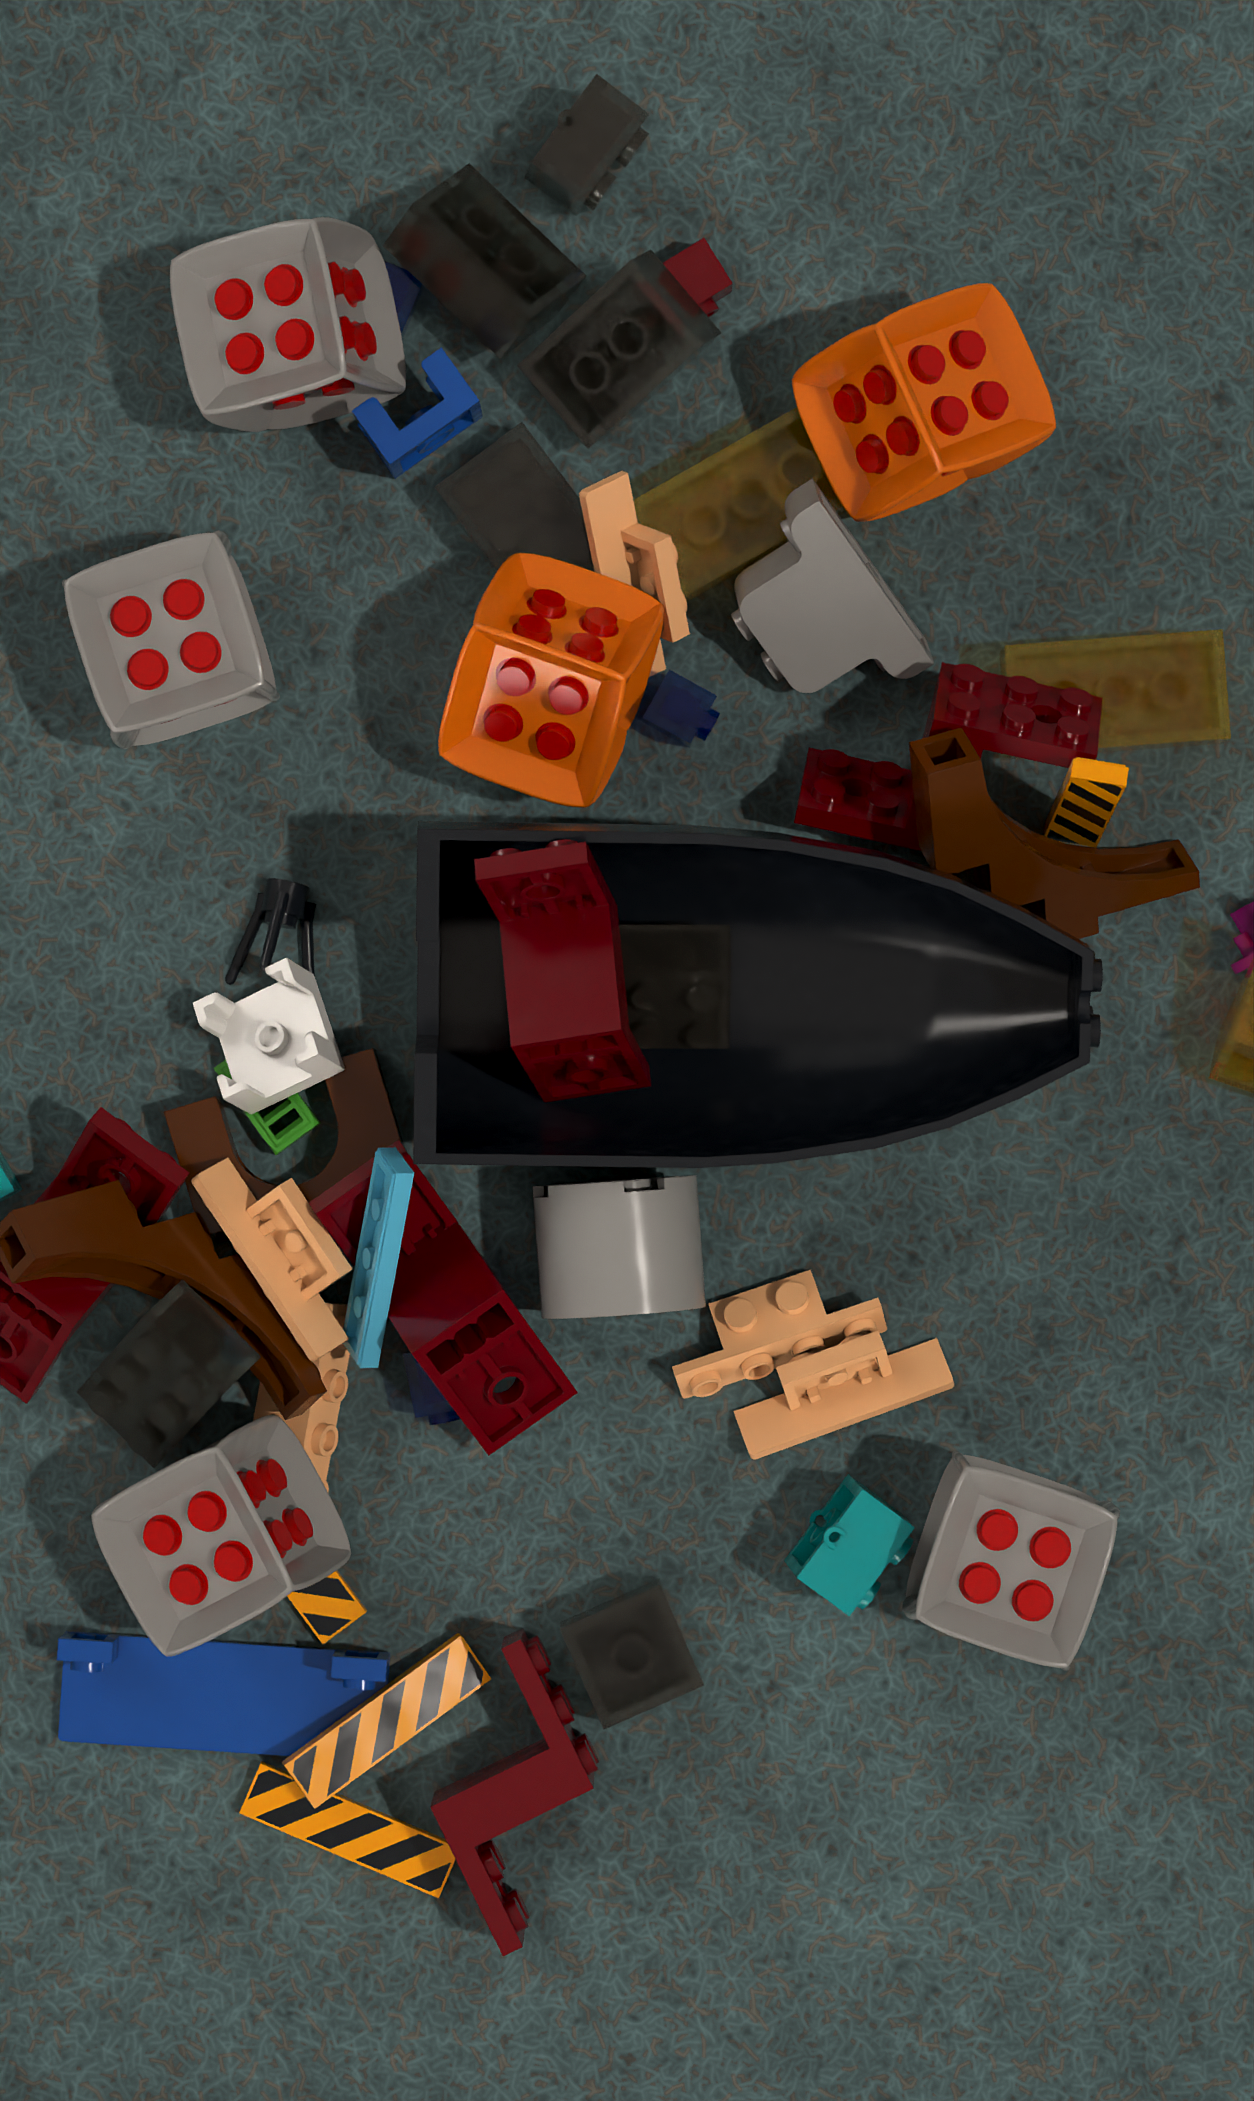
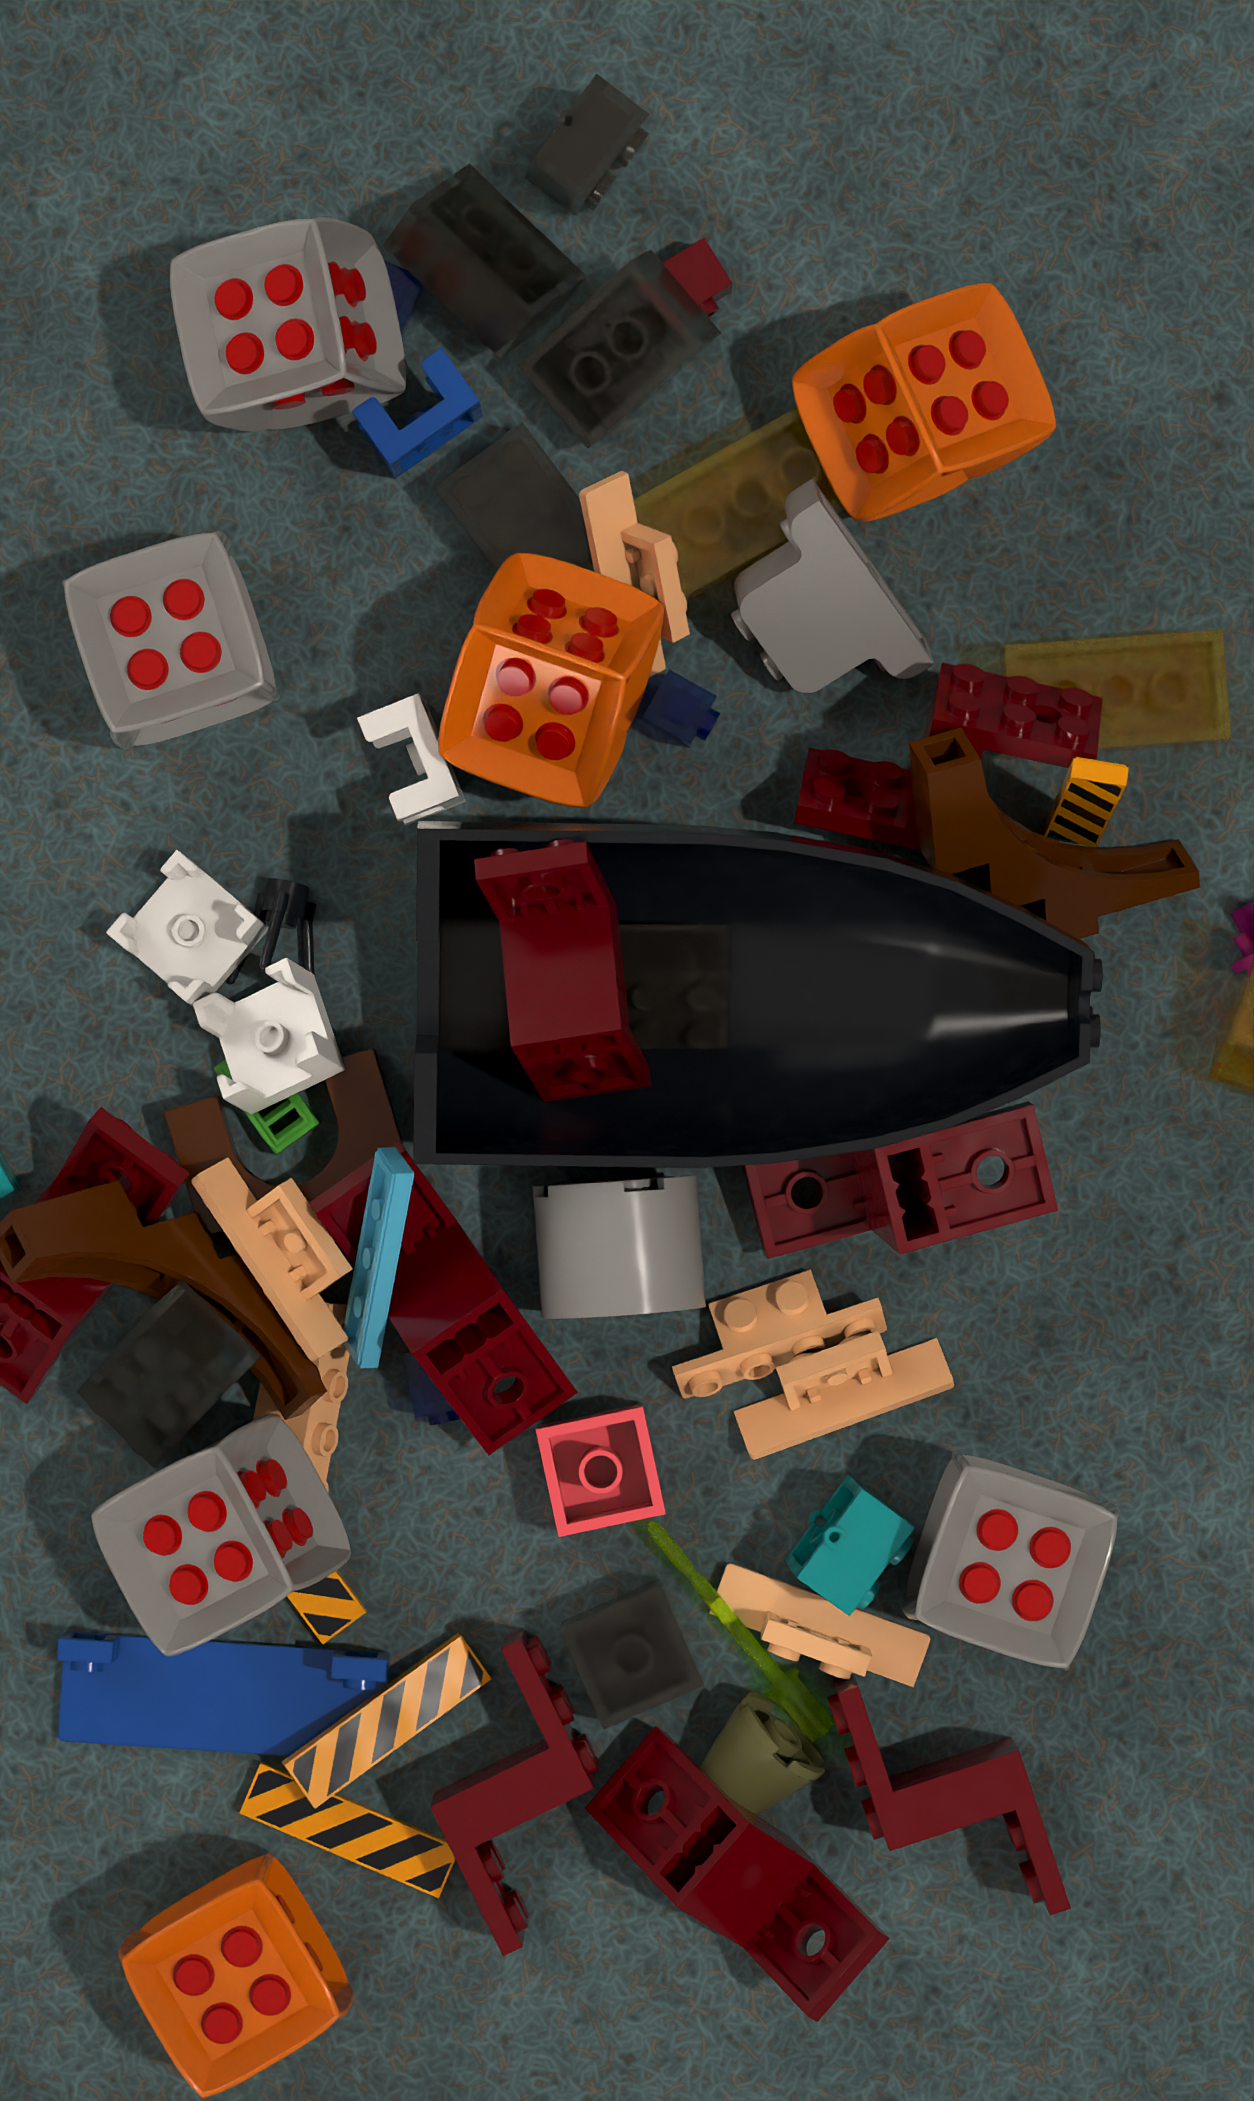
none -> white panel [106,850,268,1006]
none -> orange piece [118,1852,354,2099]
none -> white panel [357,693,466,825]
none -> coral brick [536,1403,666,1537]
none -> dark red bracket [585,1726,890,2022]
none -> clear neon green piece [646,1521,835,1743]
none -> olive cone [699,1692,825,1815]
none -> light nougat bracket [709,1563,930,1687]
none -> dark red bracket [742,1101,1058,1259]
none -> dark red bracket [827,1674,1071,1915]

